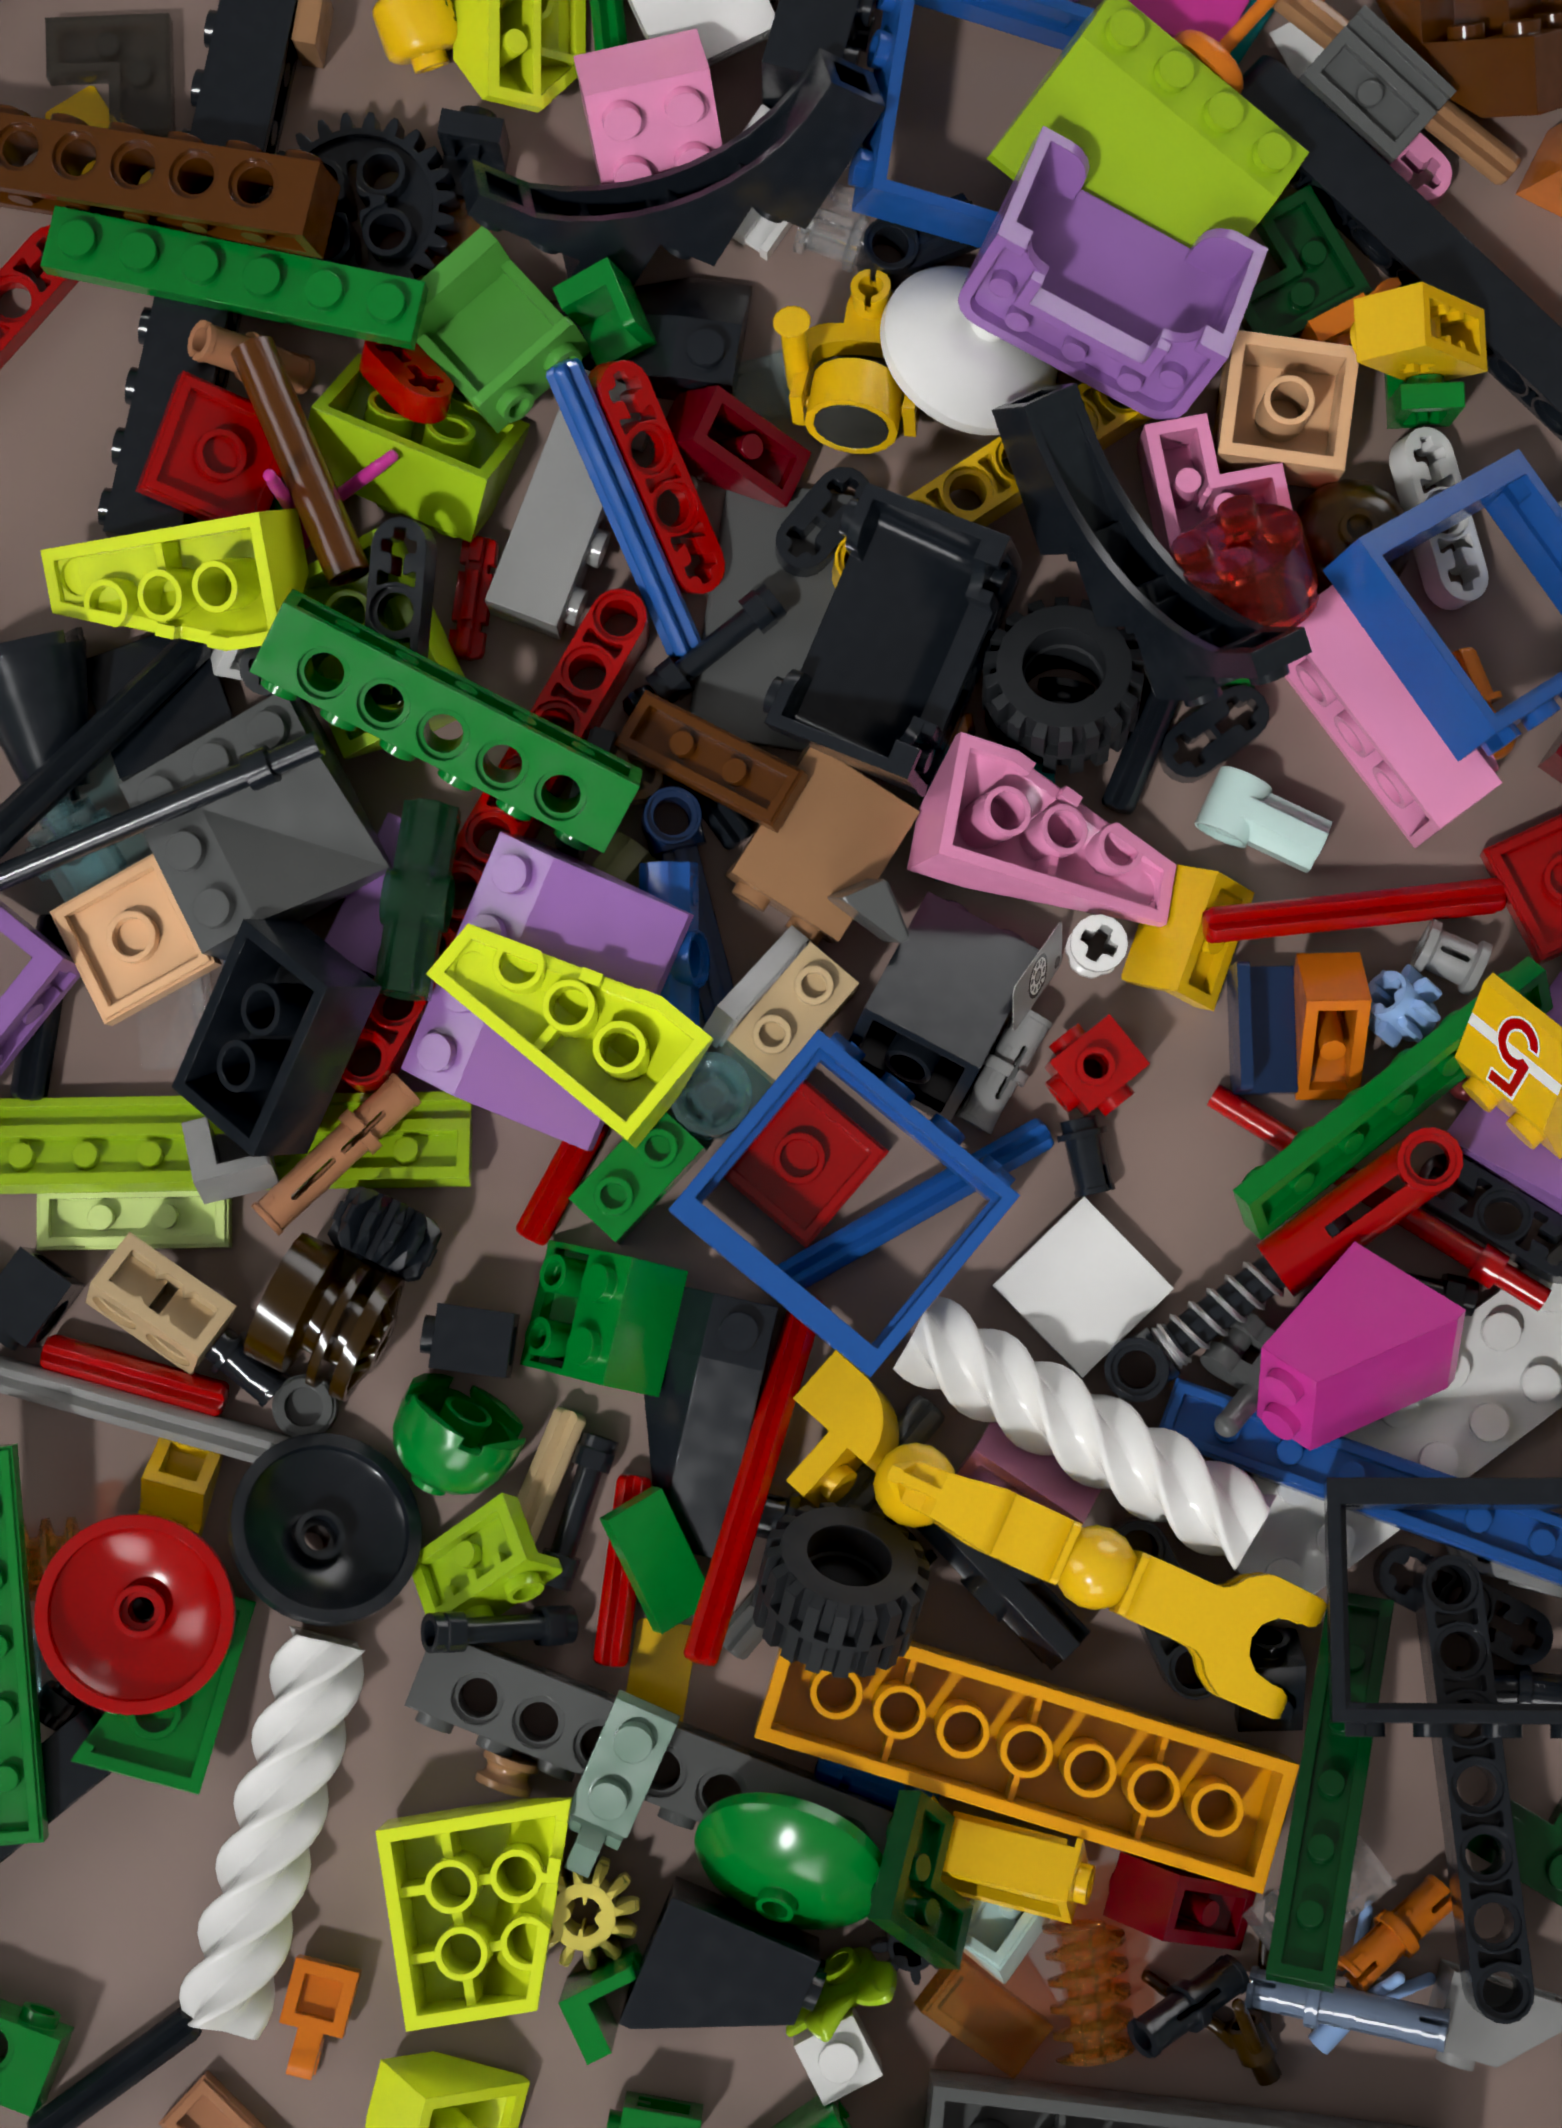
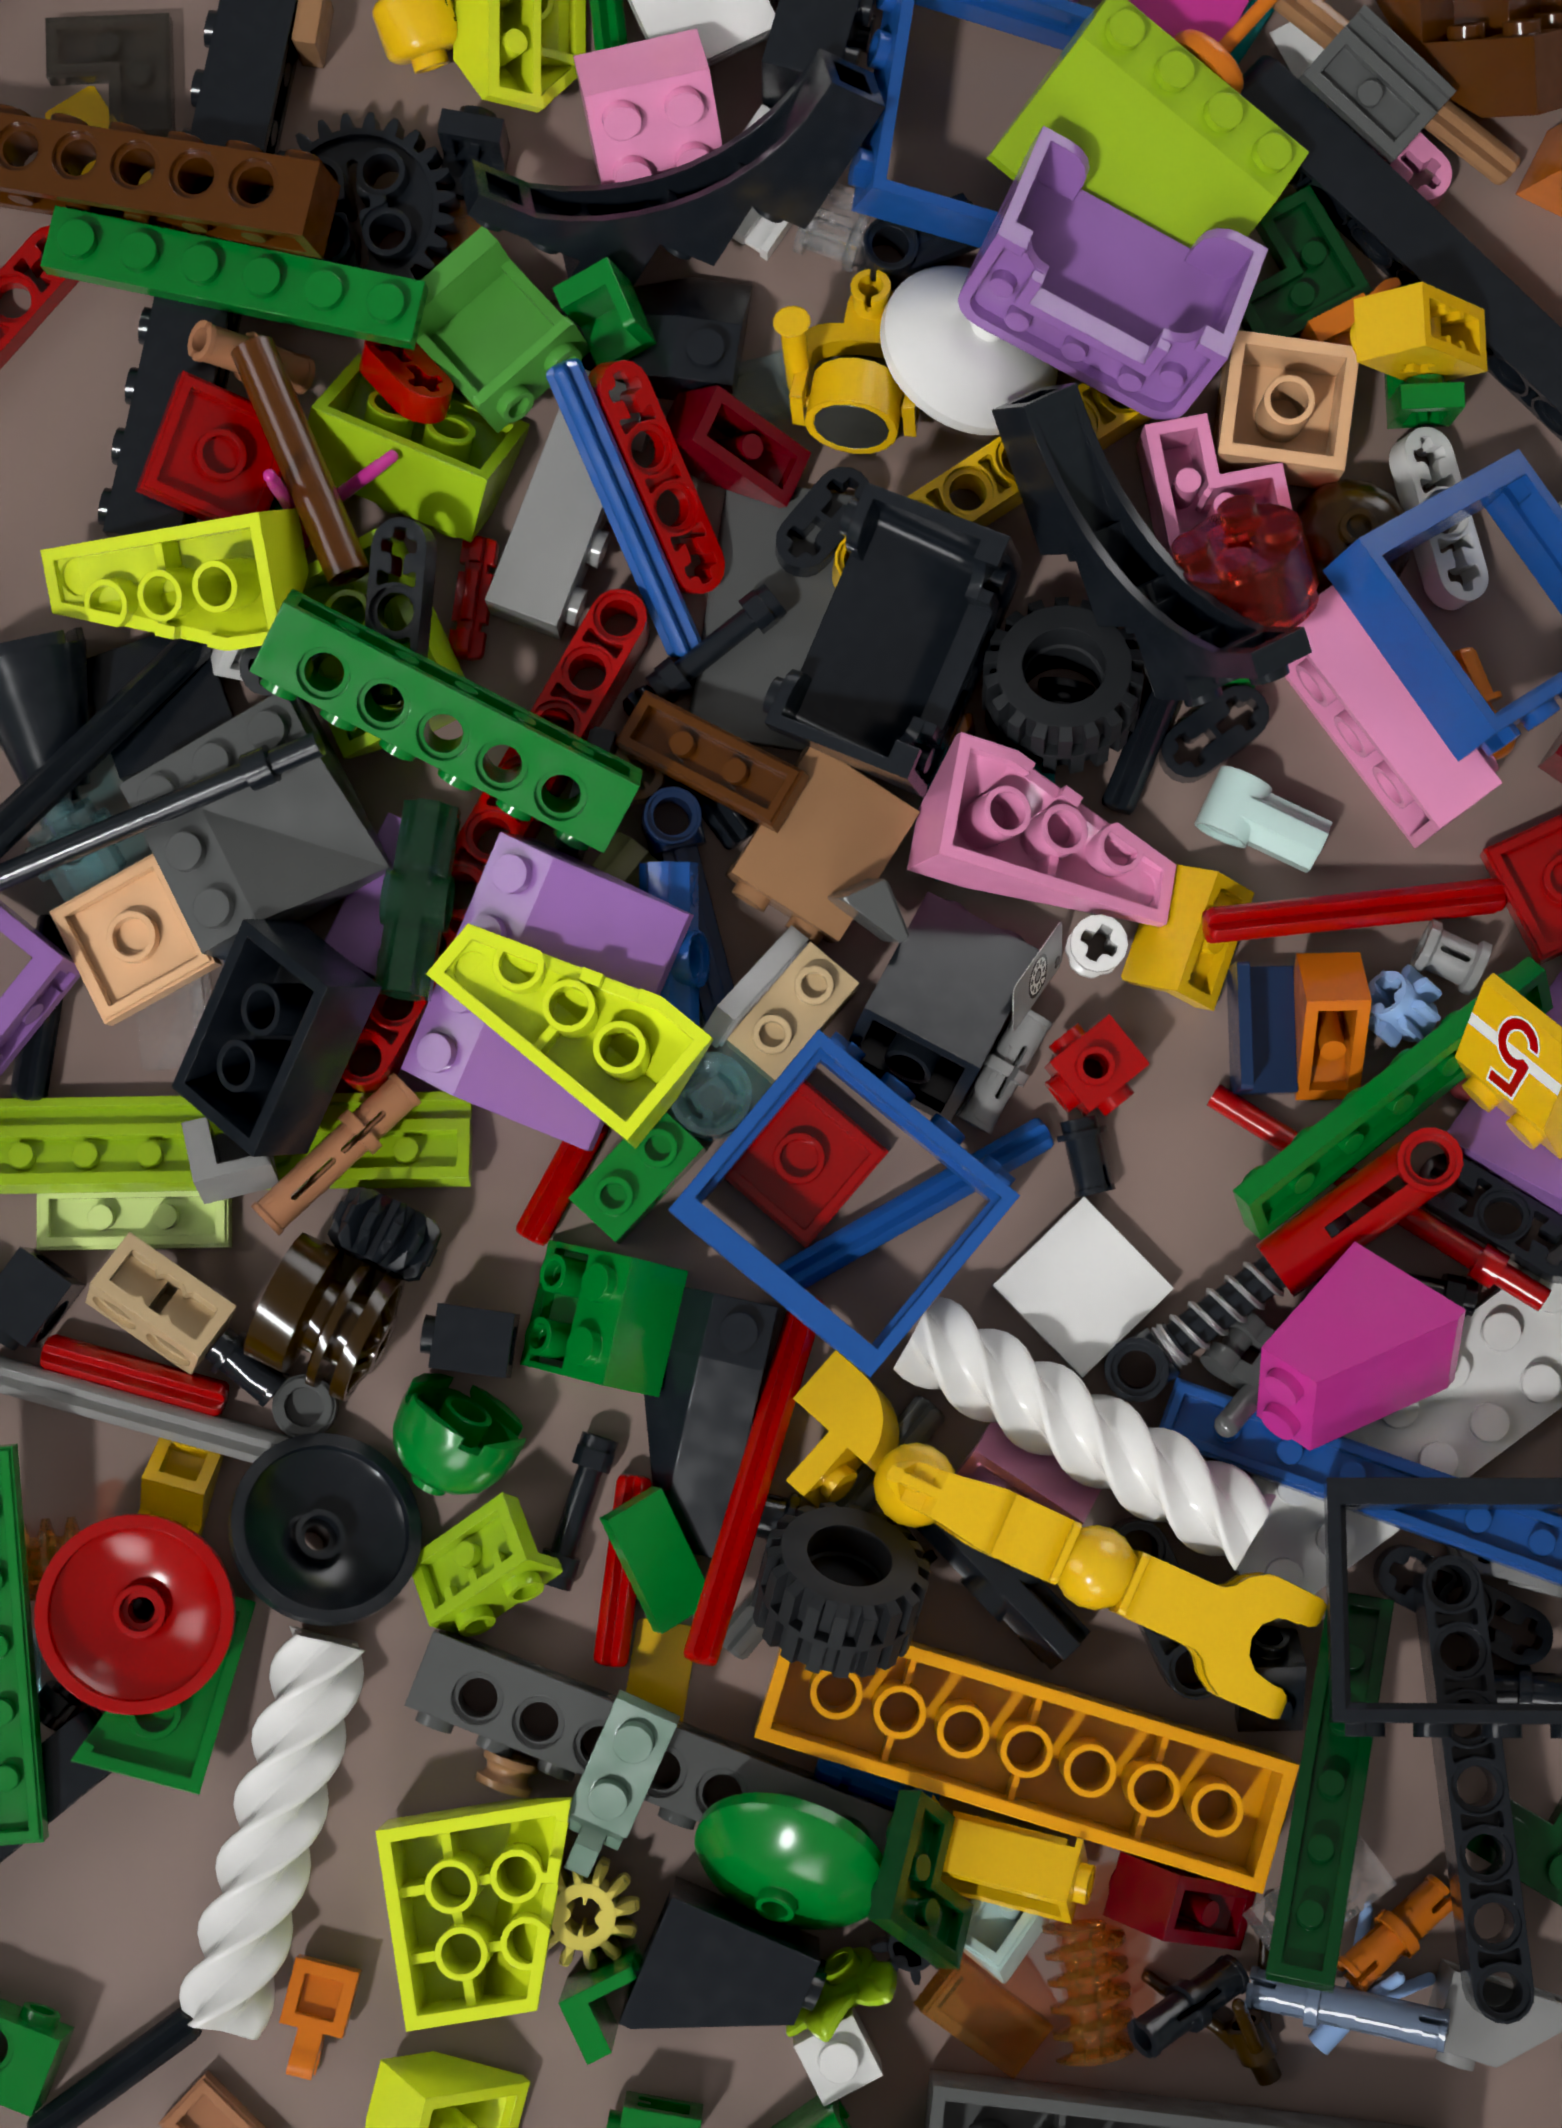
black bar [421,1605,579,1653] -> none
tan axle [517,1407,586,1544] -> none

